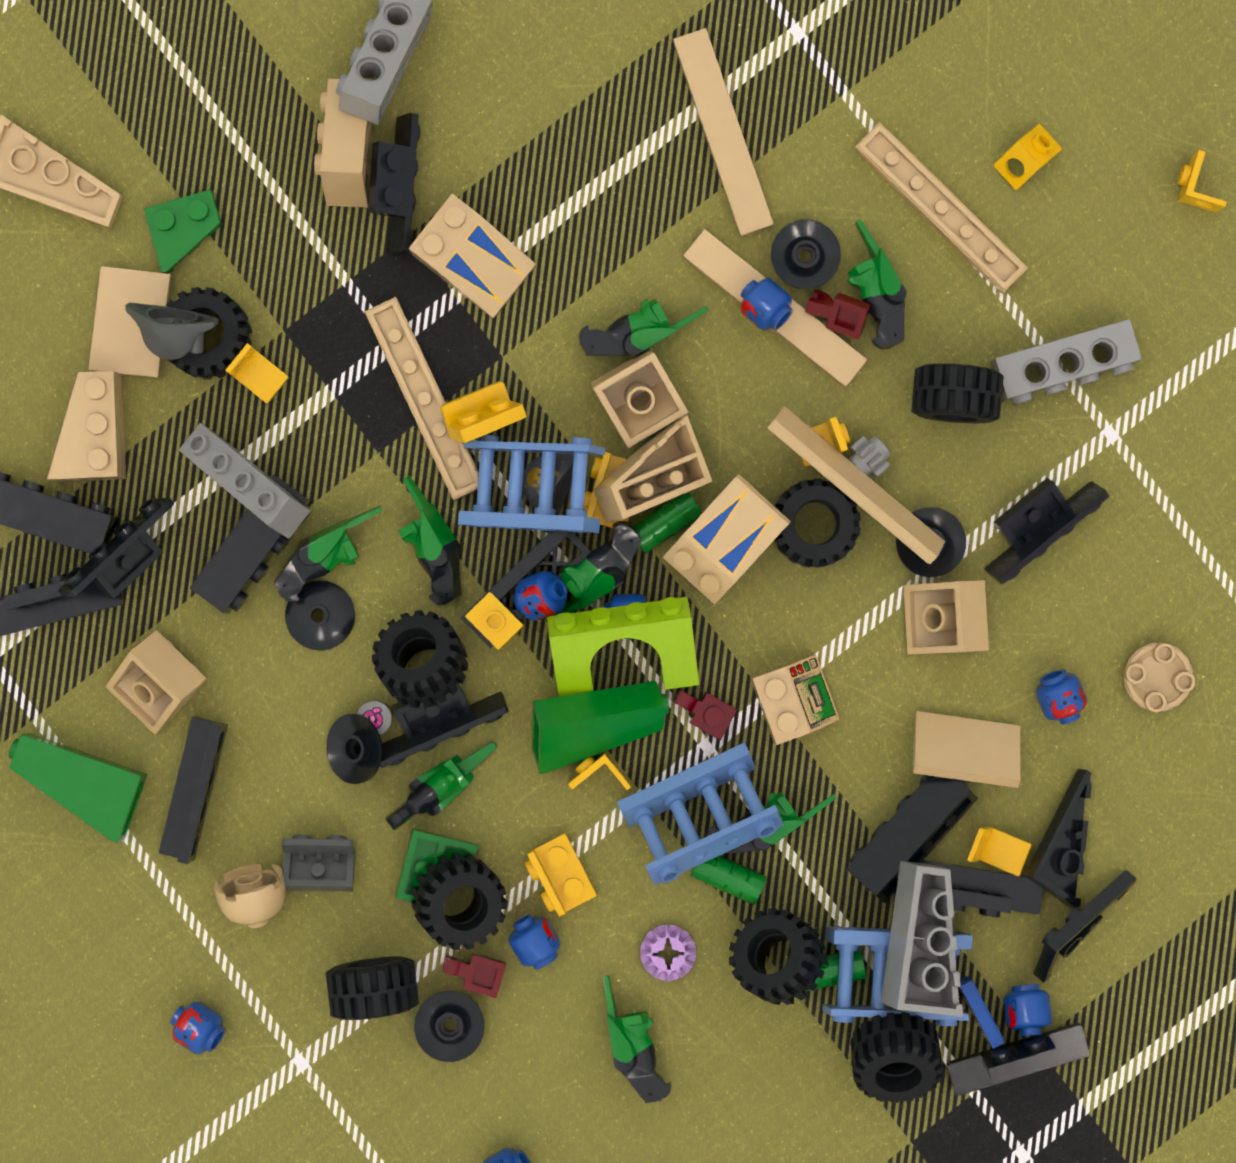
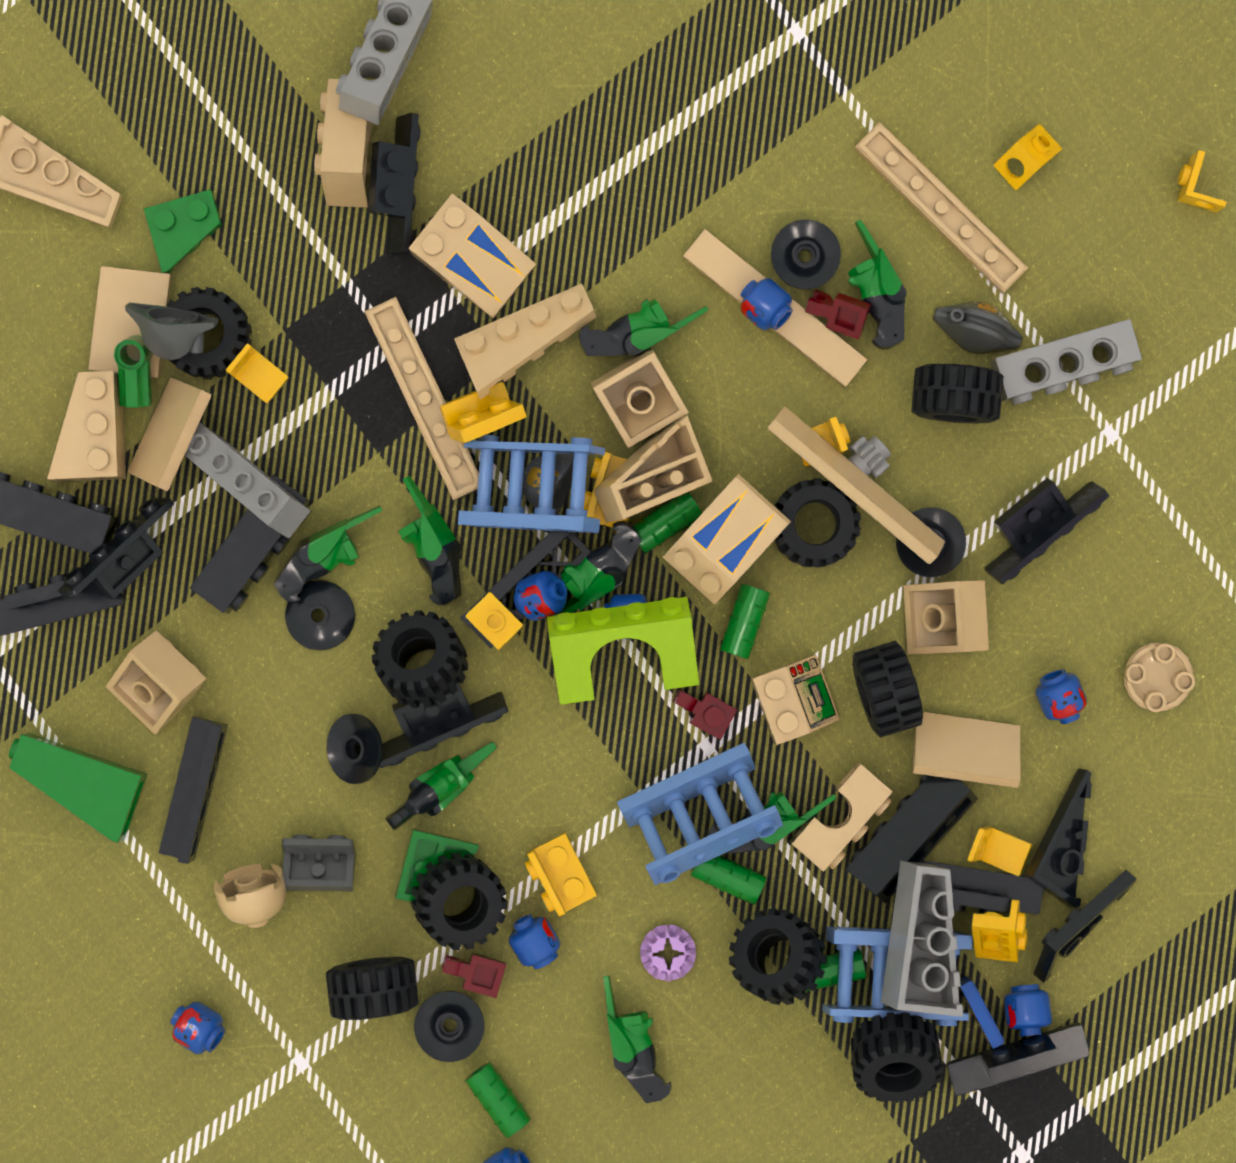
light grey tile [357,701,393,735] -> none
green slope [531,681,669,774] -> none
yellow bracket [568,752,631,790] -> none
tan tile [673,28,774,237] -> none
none -> green piece [114,335,153,408]
none -> tan tile [127,377,211,491]
none -> tan wing [454,283,597,399]
none -> green axle [465,1061,531,1138]
none -> green axle [720,584,770,659]
none -> tan arch [789,762,893,872]
none -> black tyre [852,641,923,738]
none -> dark grey hat [933,301,1023,354]
none -> yellow bracket [972,899,1028,963]

